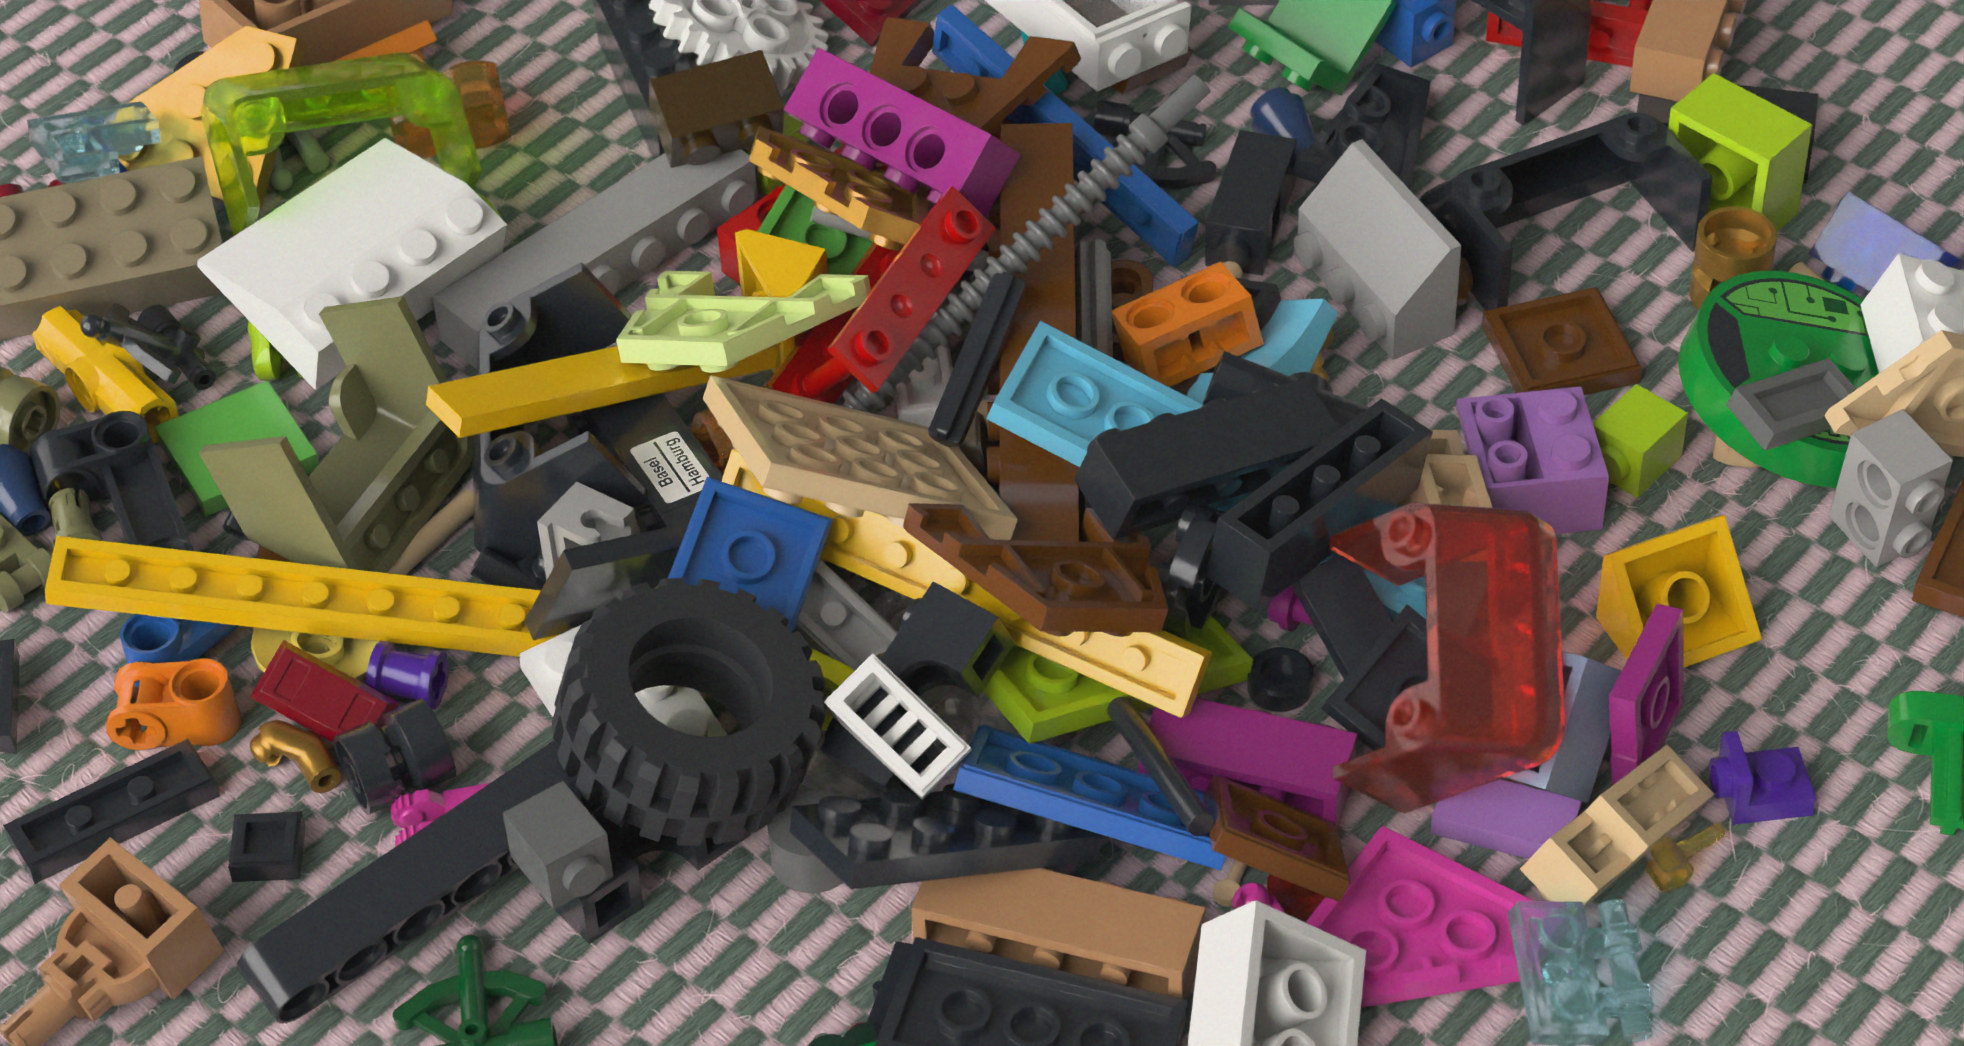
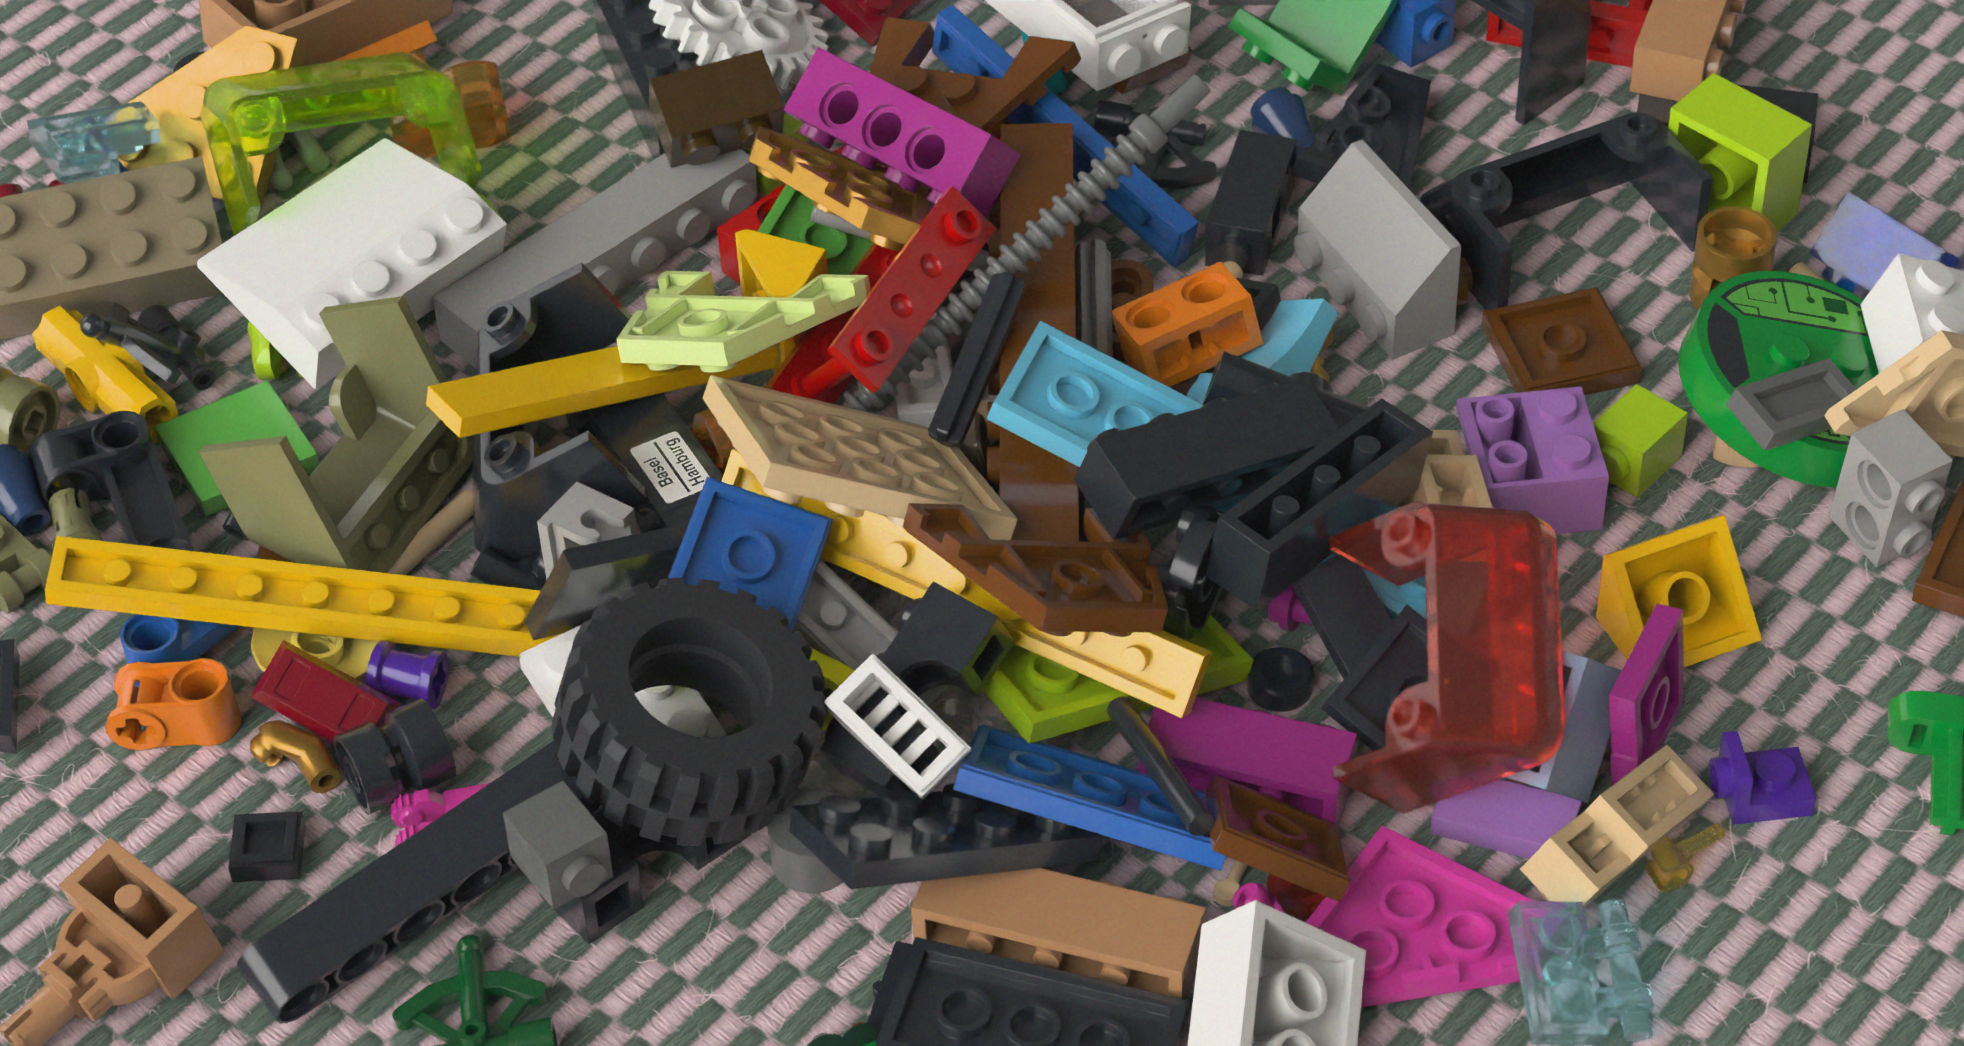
black tile [3,739,220,884] -> none

